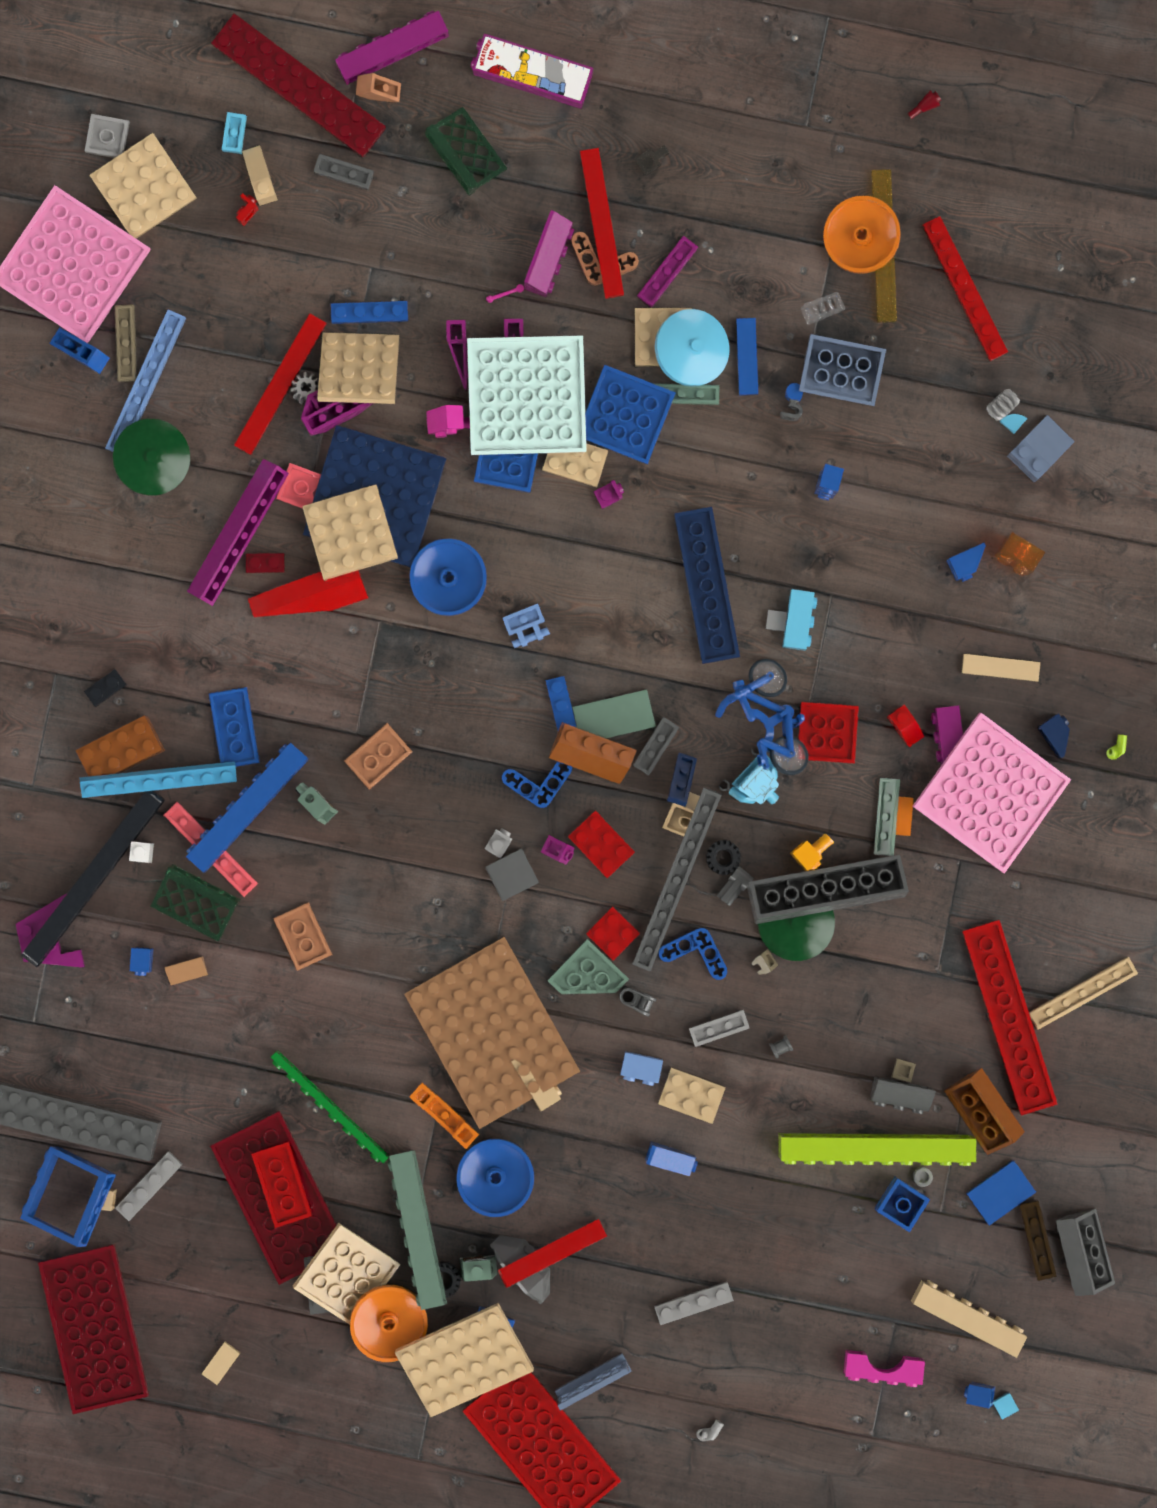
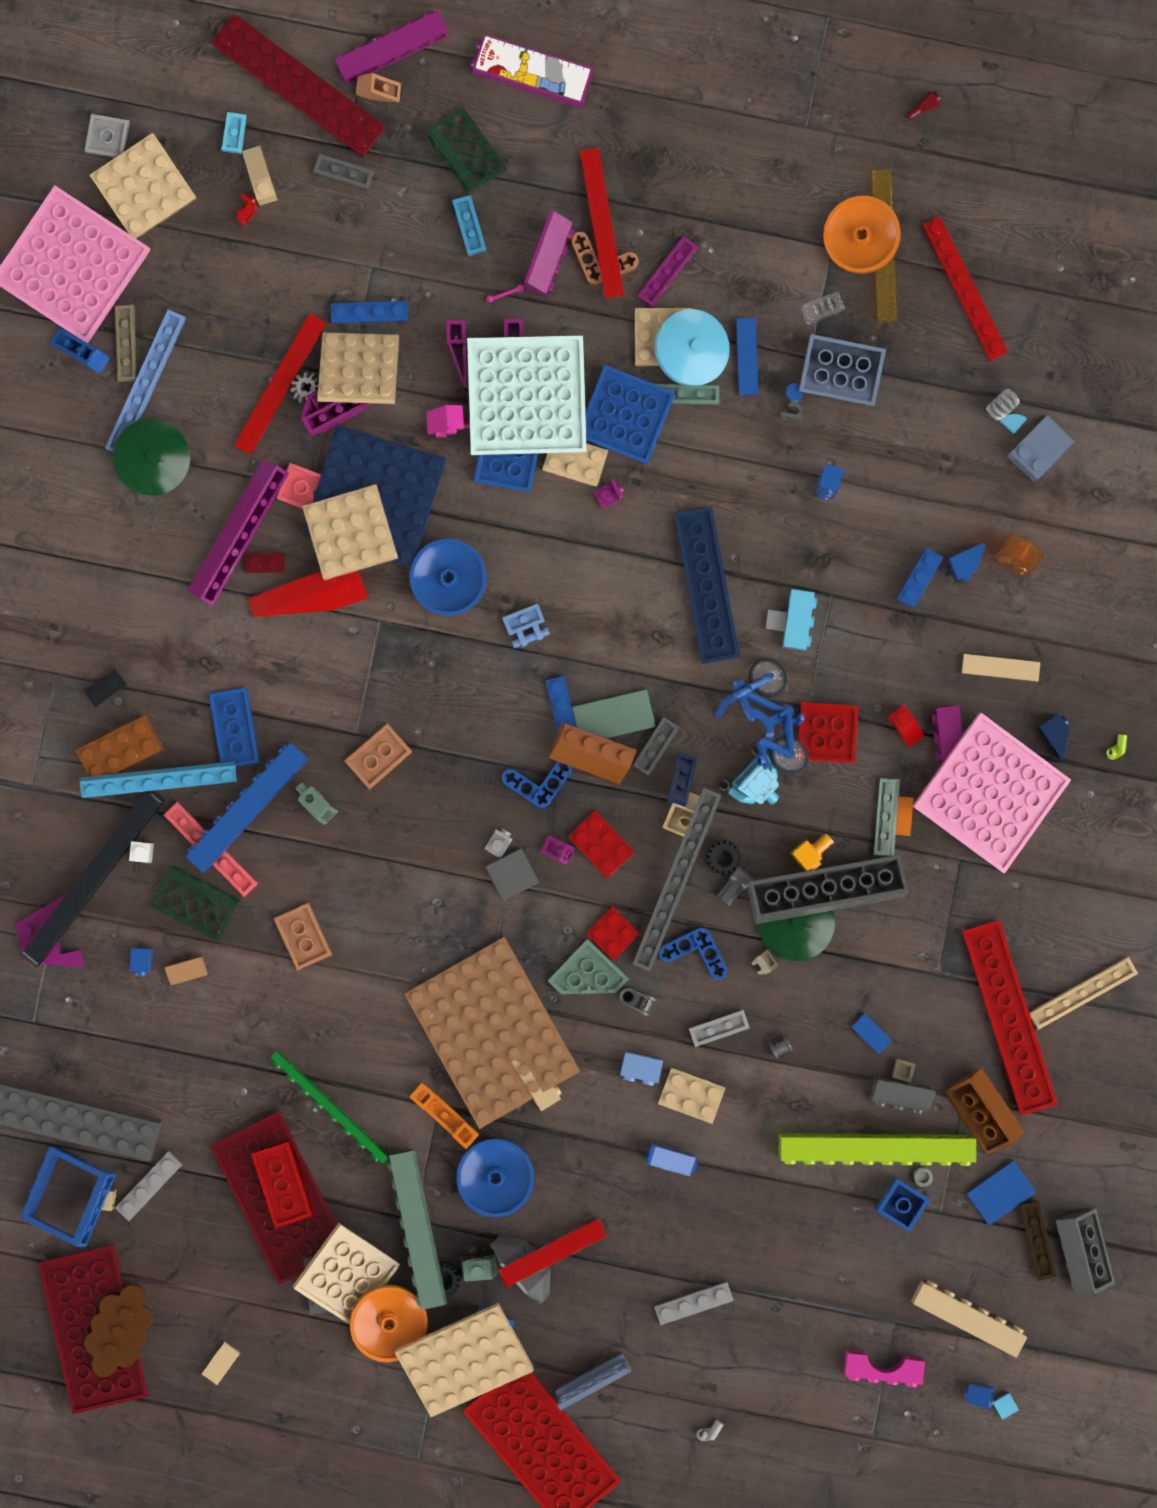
none -> reddish brown plate [84,1284,153,1377]
none -> dark azure plate [452,195,487,256]
none -> blue tile [851,1013,892,1054]
none -> blue brick [895,548,943,609]

